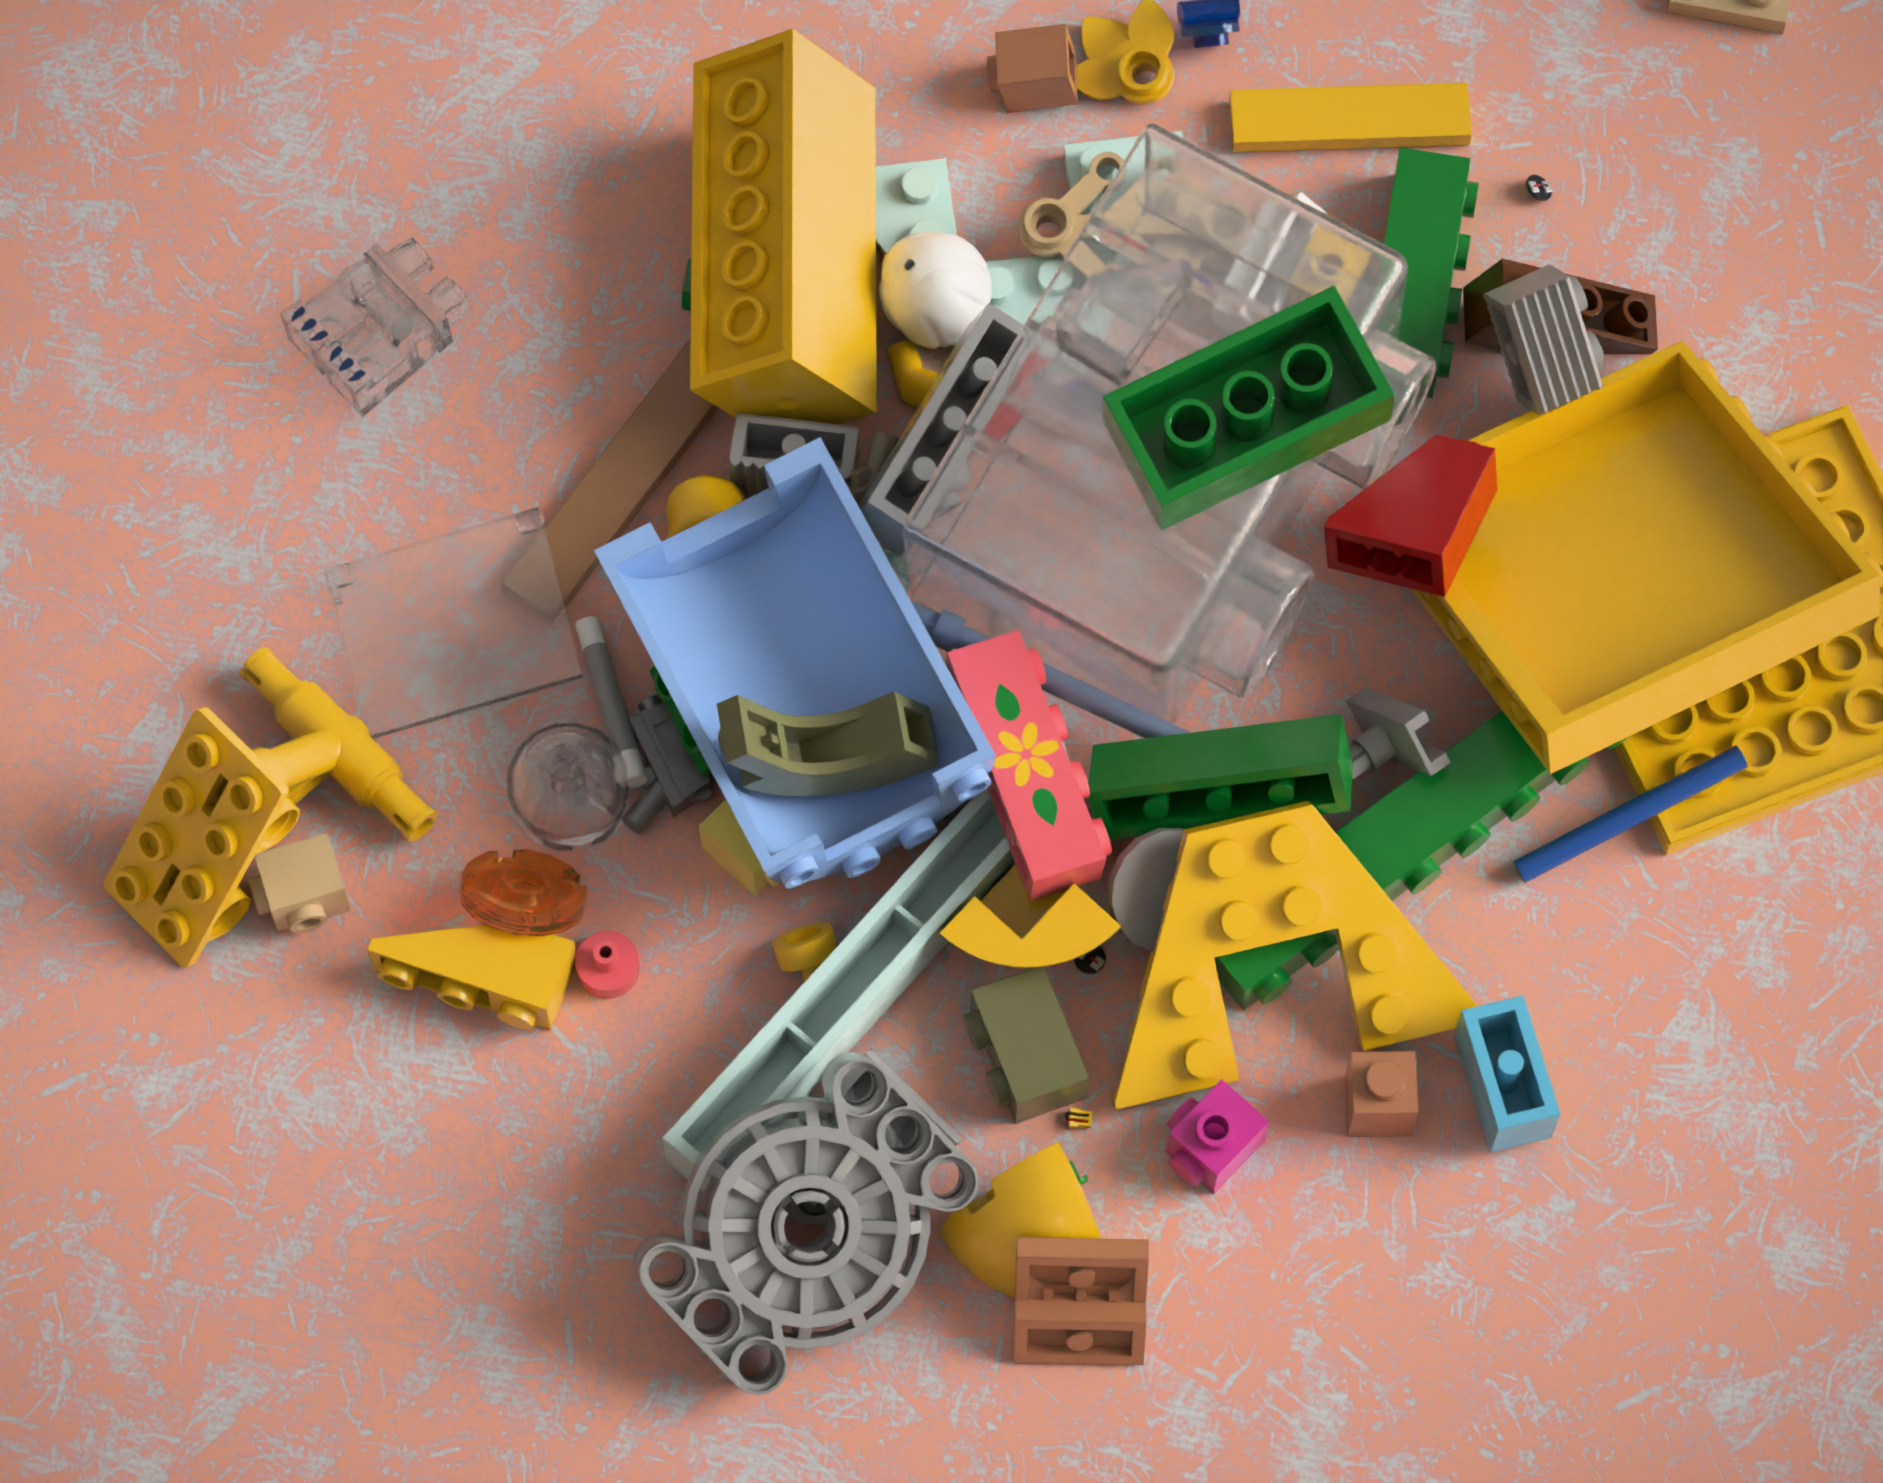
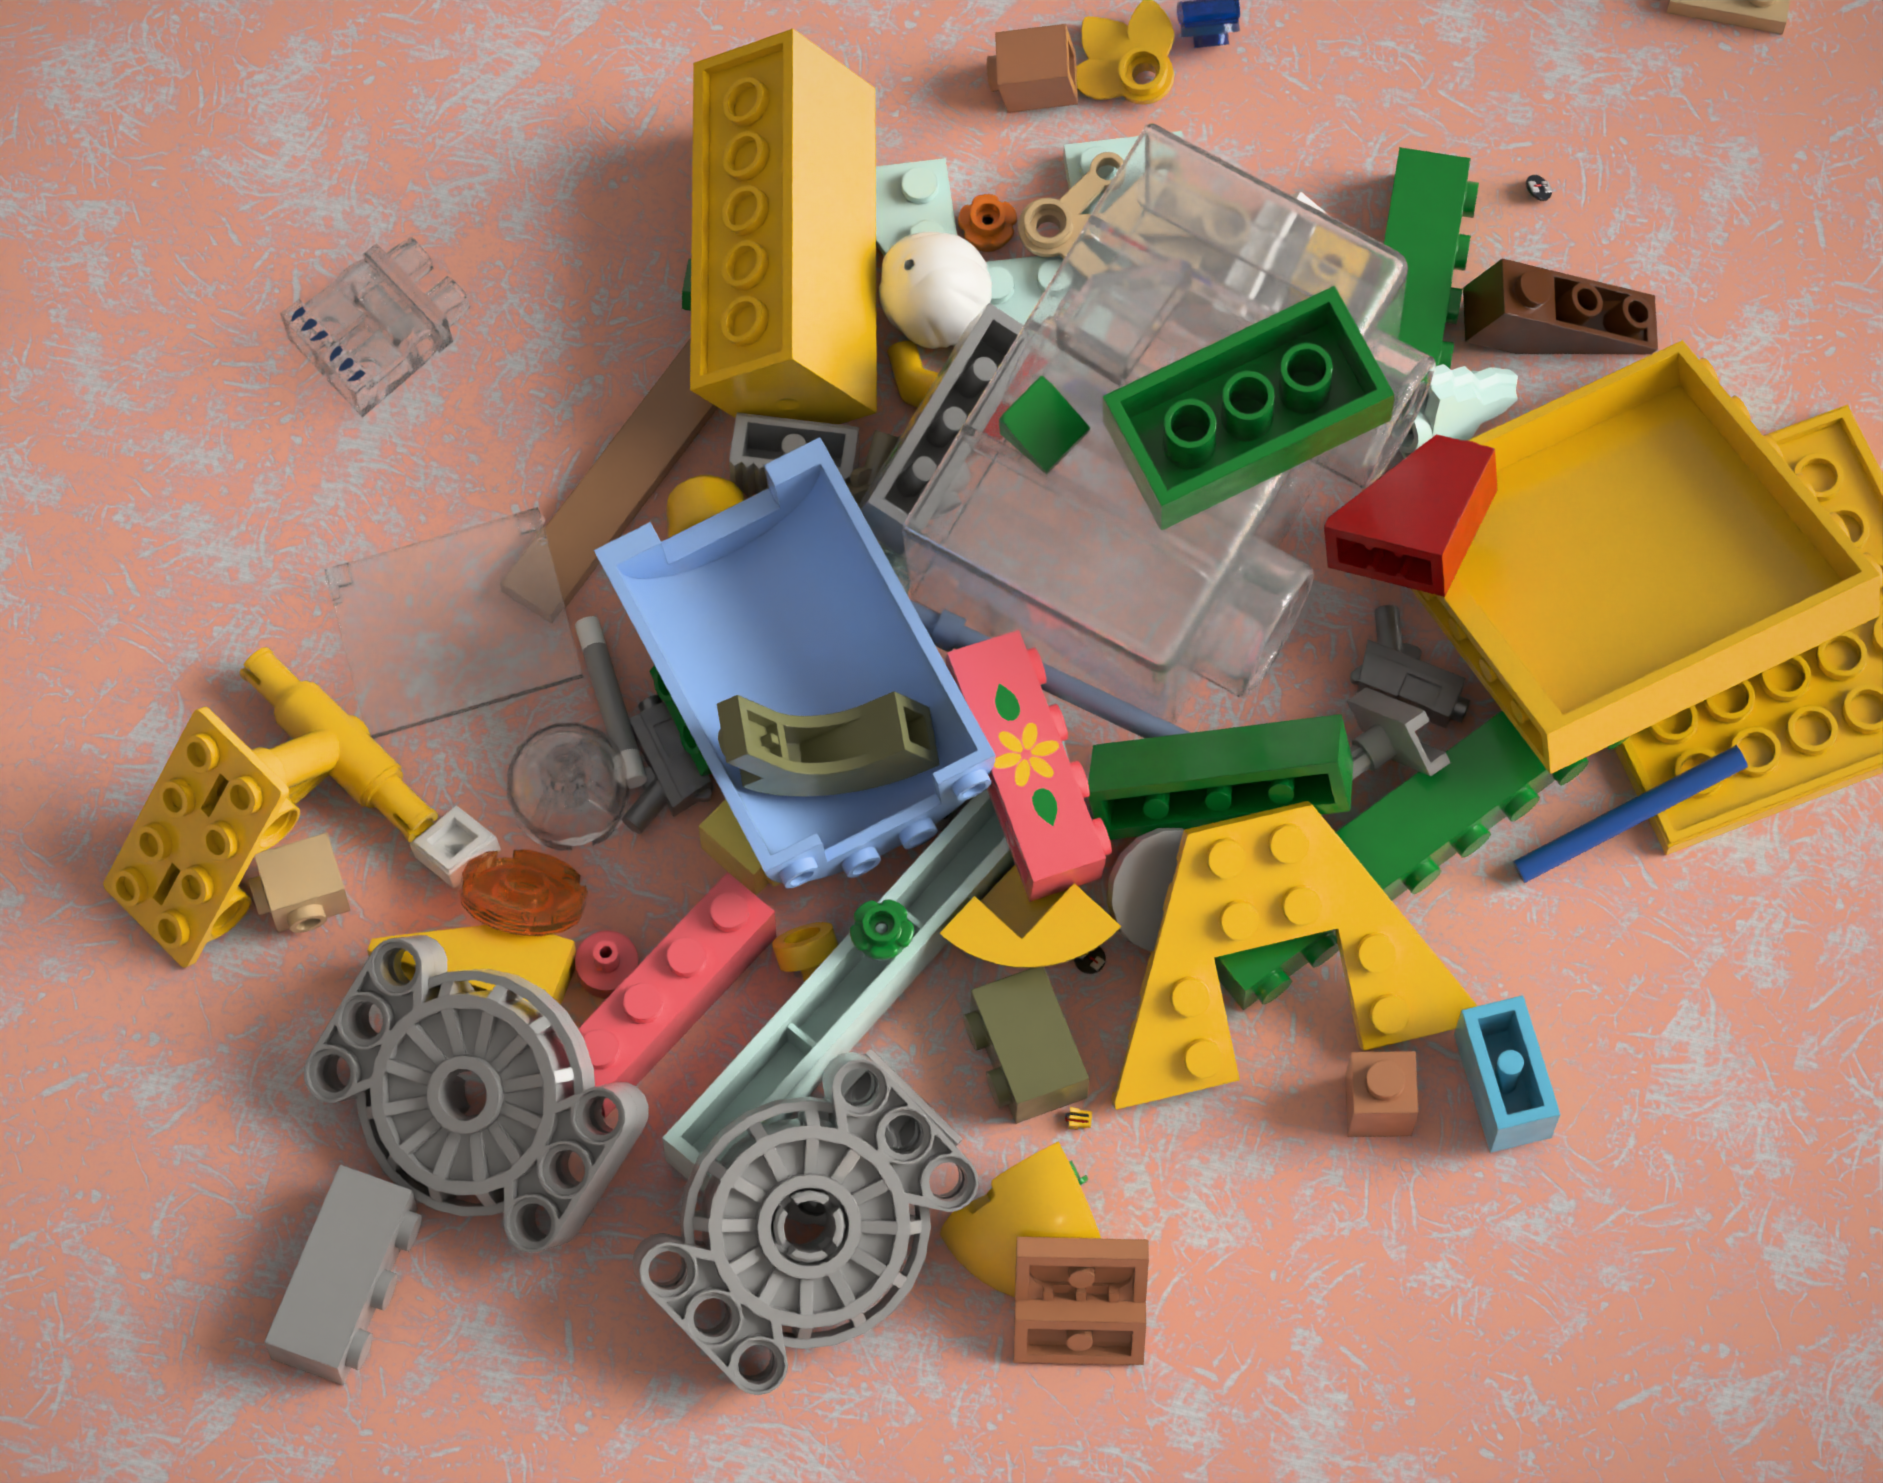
dark pink brick [1166,1079,1269,1194] -> none
yellow tile [1229,82,1472,152] -> none
light grey brick [1484,264,1604,415] -> none
none -> light grey brick [264,1164,422,1386]
none -> light grey piece [304,935,649,1252]
none -> white tile [410,805,501,889]
none -> coral brick [578,872,777,1118]
none -> green plate [850,899,914,960]
none -> orange plate [958,194,1017,252]
none -> green slope [999,375,1090,475]
none -> flat silver piece [1350,605,1471,728]
none -> light aqua rock [1386,364,1518,459]

